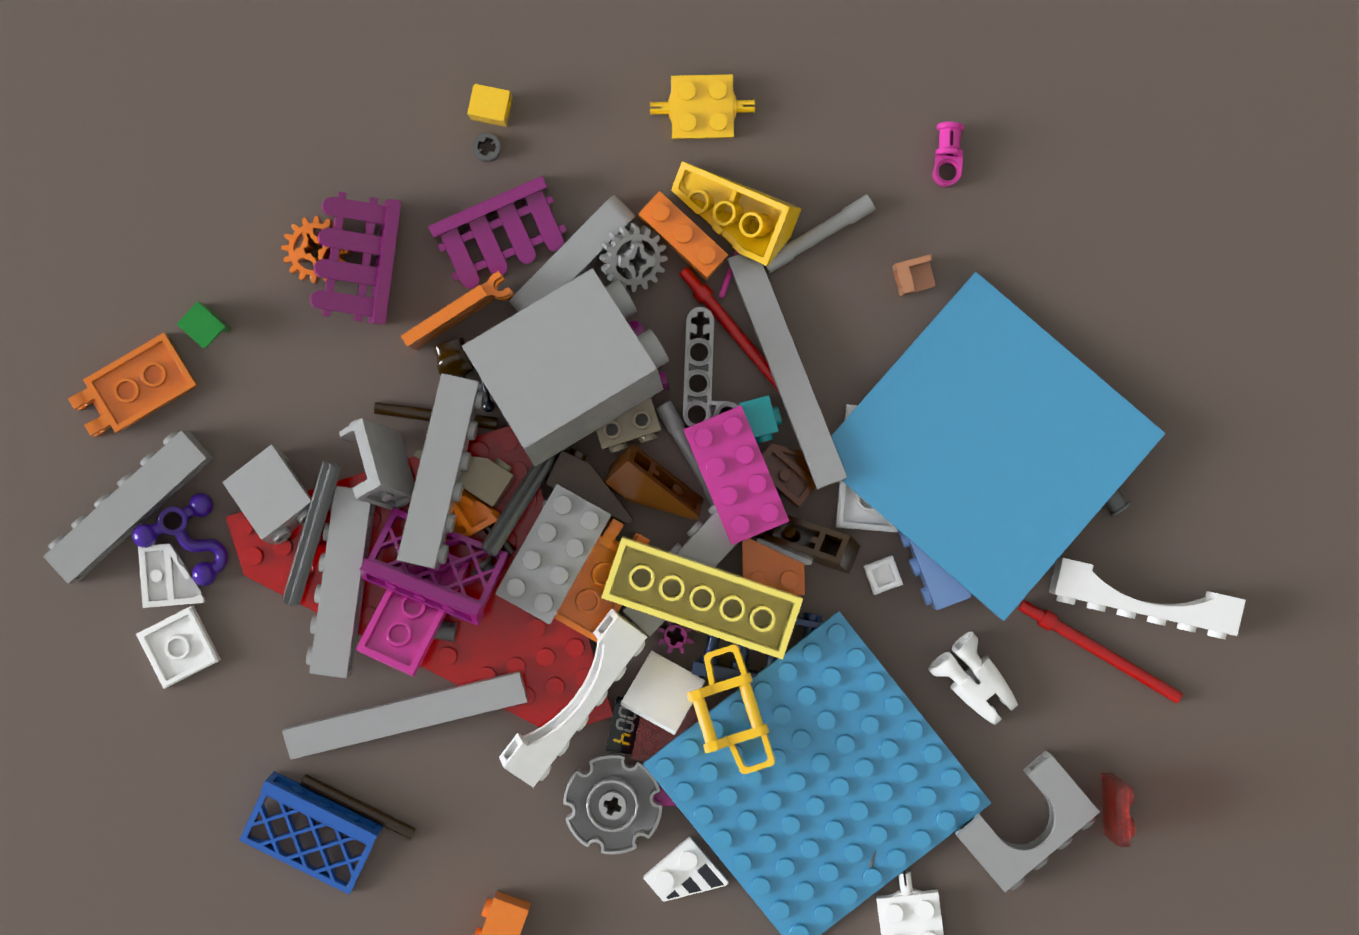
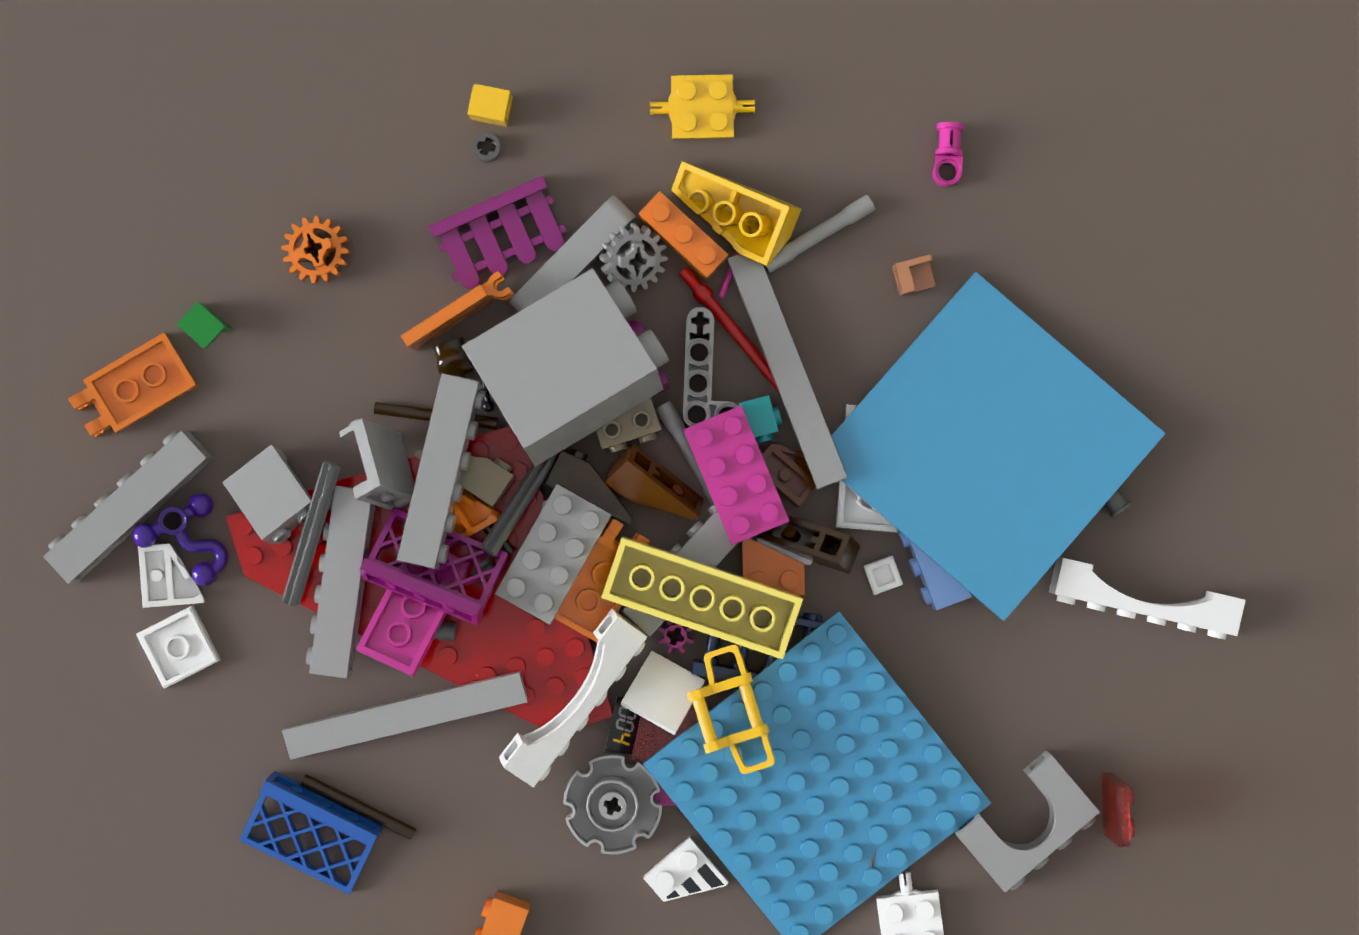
magenta fence [309,191,401,325] -> none
white piece [928,631,1018,725] -> none
red bar [1018,599,1183,704] -> none

